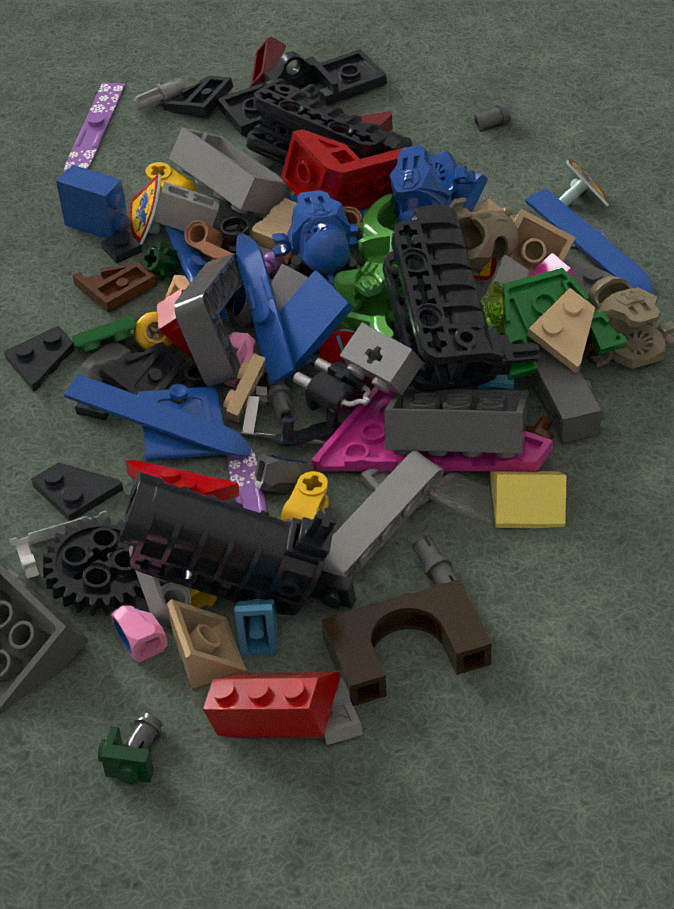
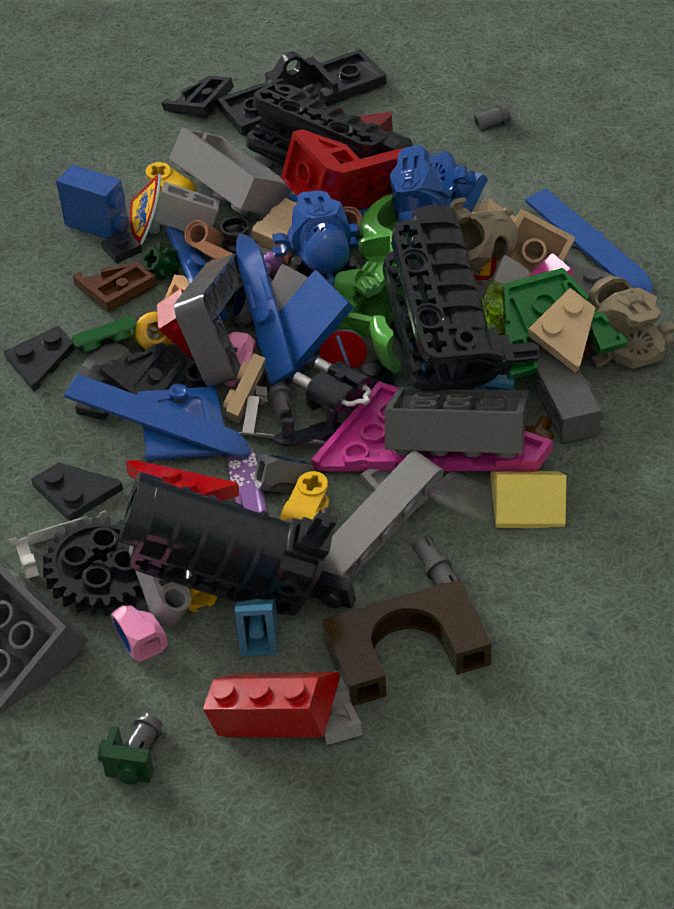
medium lavender piece [64,82,125,172] -> none
light grey axle [134,78,185,111] -> none
tan slope [167,599,246,688] -> none
dark red slope [250,36,286,87] -> none
light grey brick [340,323,424,395] -> none
light aqua shield [559,158,609,206] -> none

